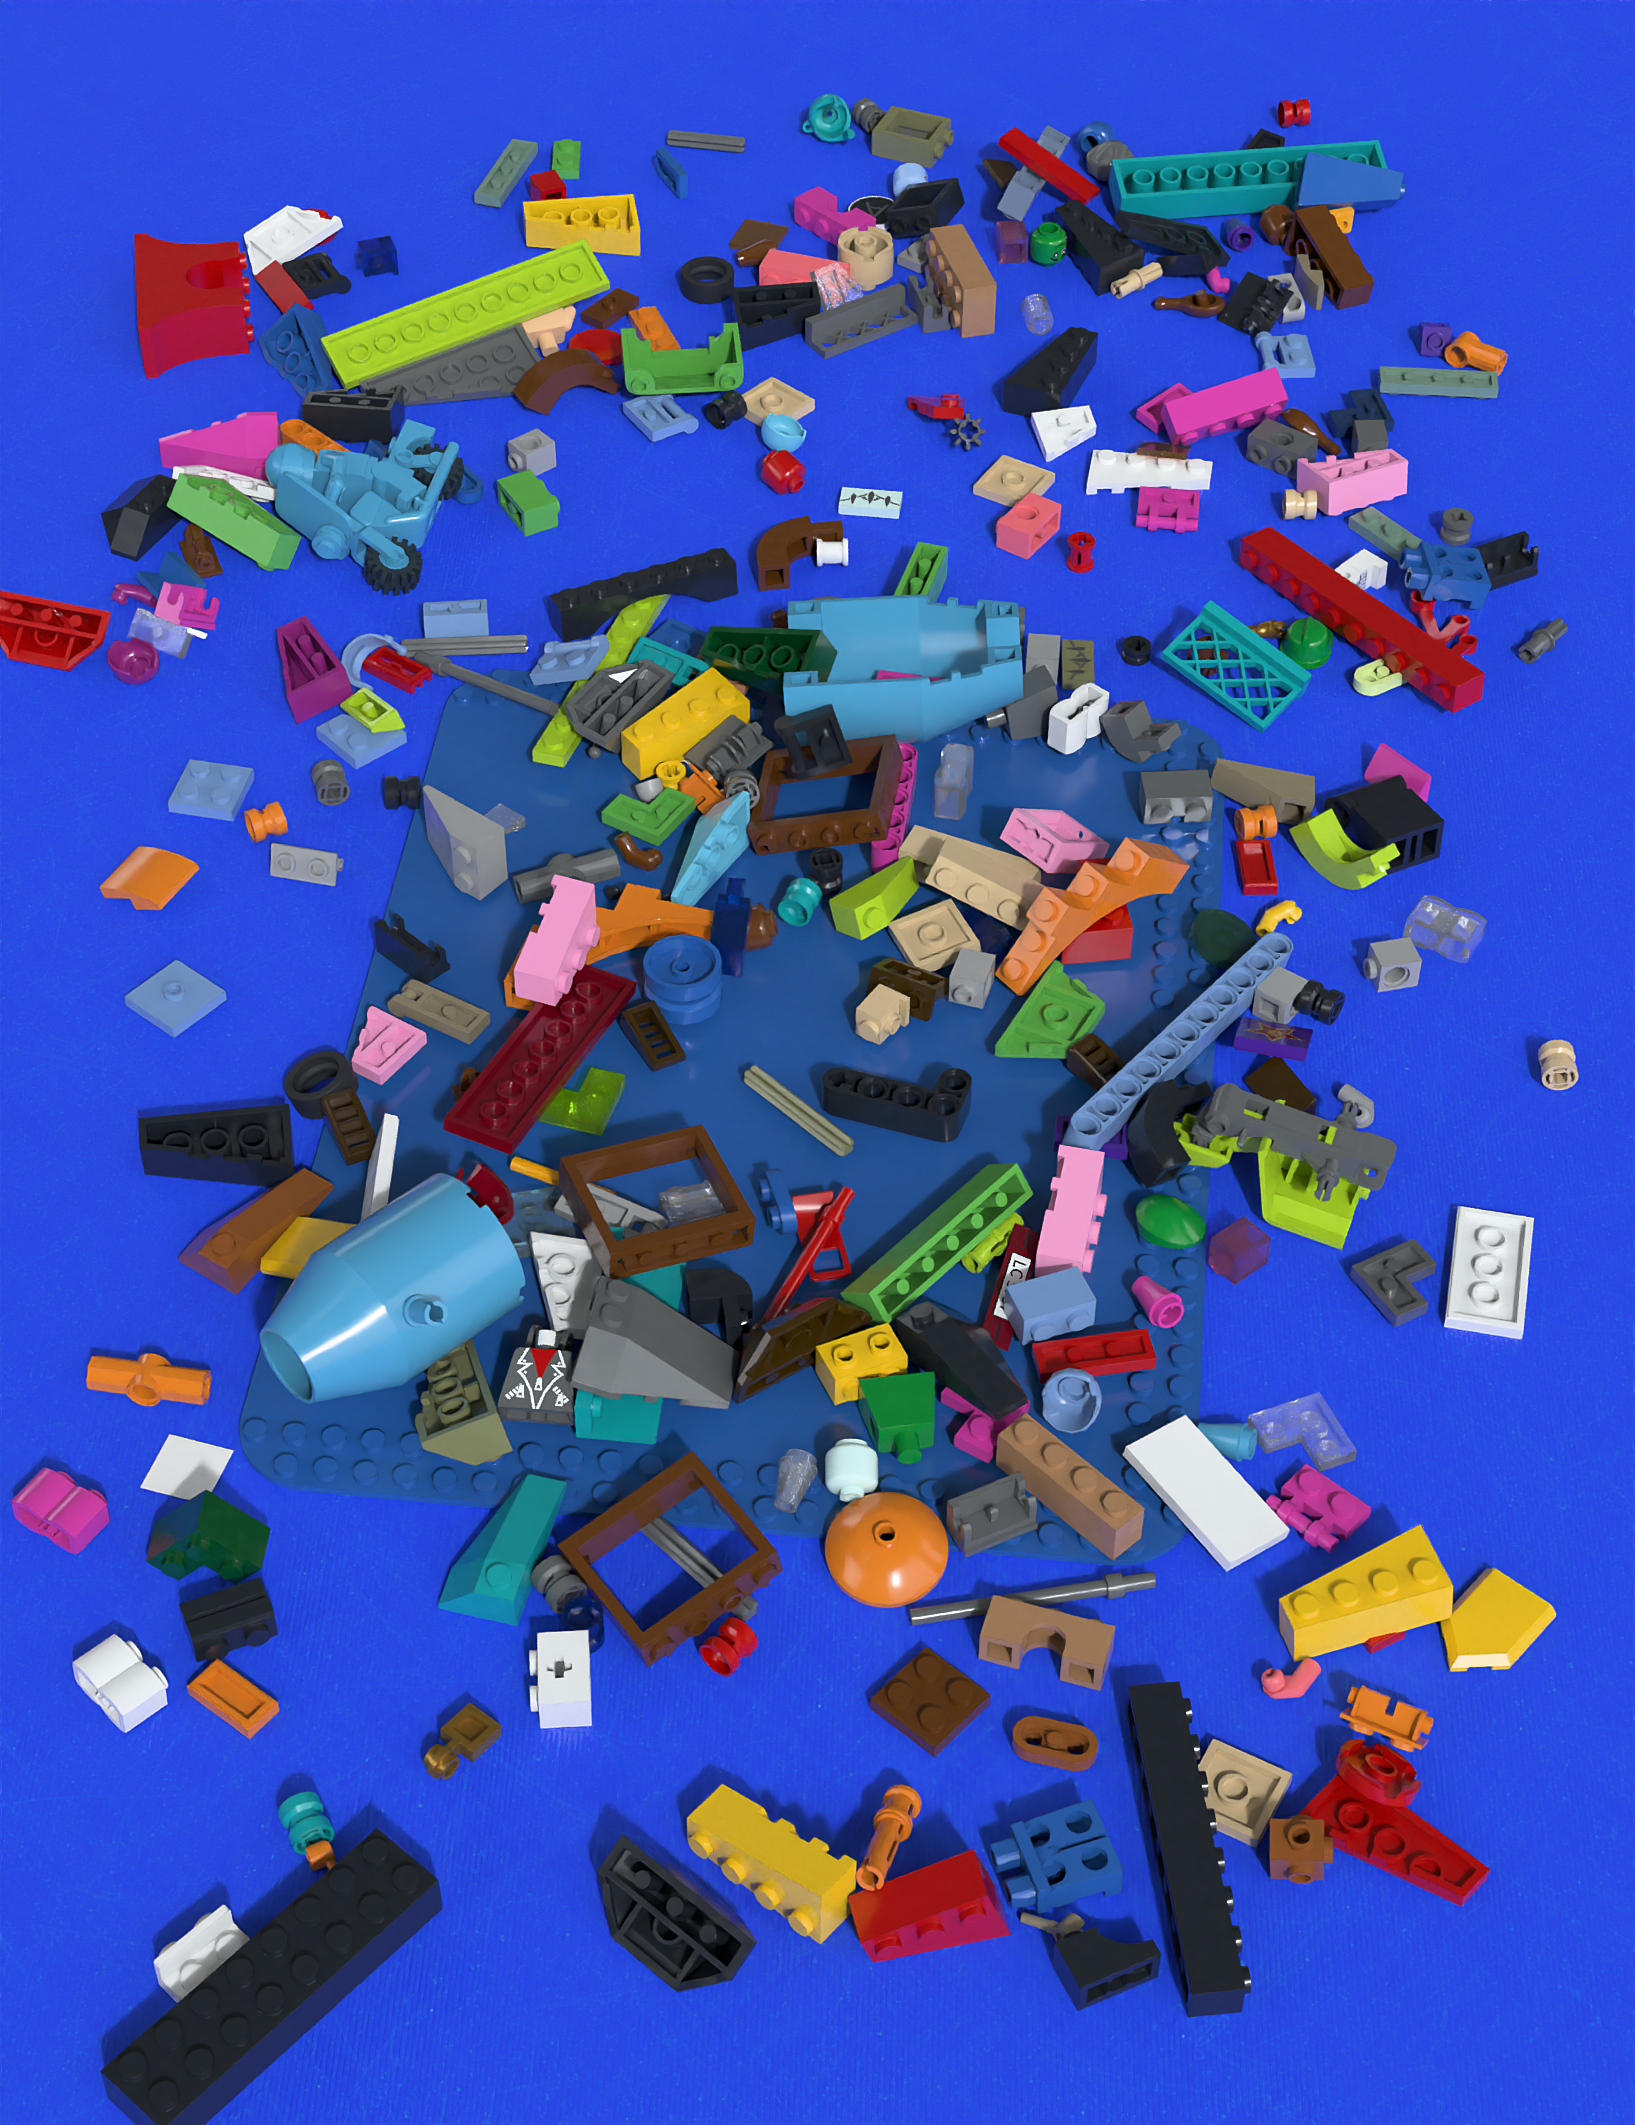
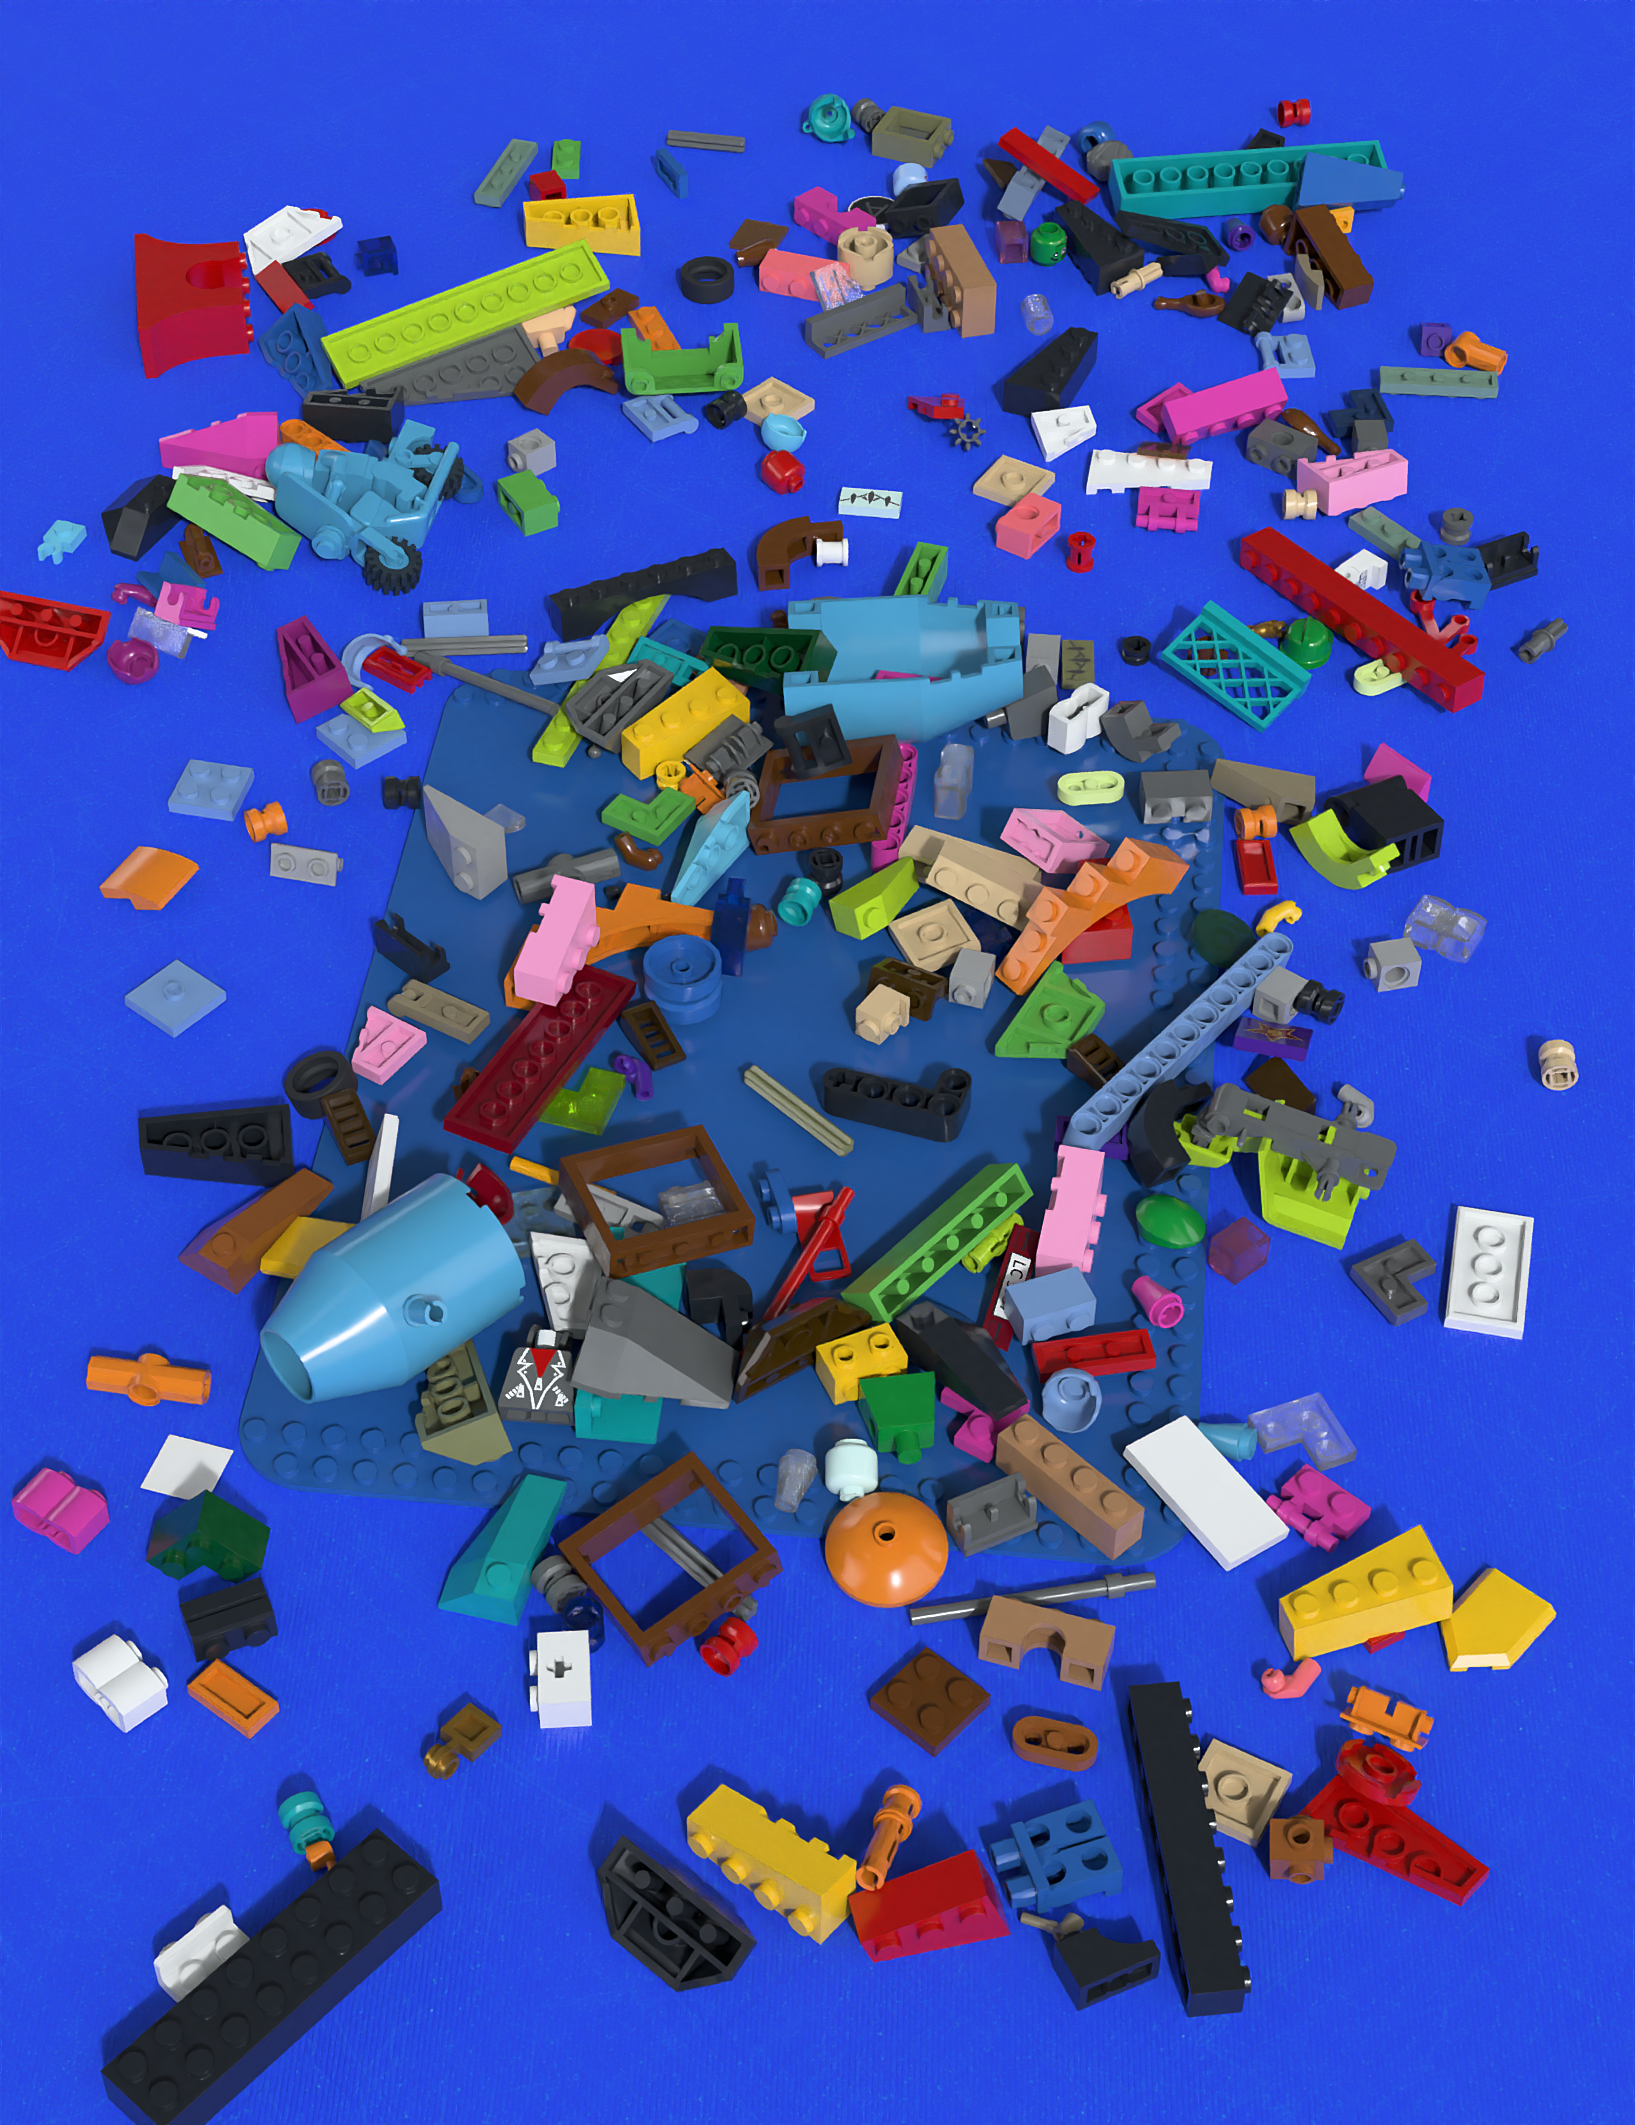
light grey hinge [635,777,663,804] -> none
black wedge [731,281,821,352] -> none
none -> medium azure plate [37,520,87,565]
none -> dark purple arm [614,1054,654,1101]
none -> yellowish green plate [1057,771,1125,806]

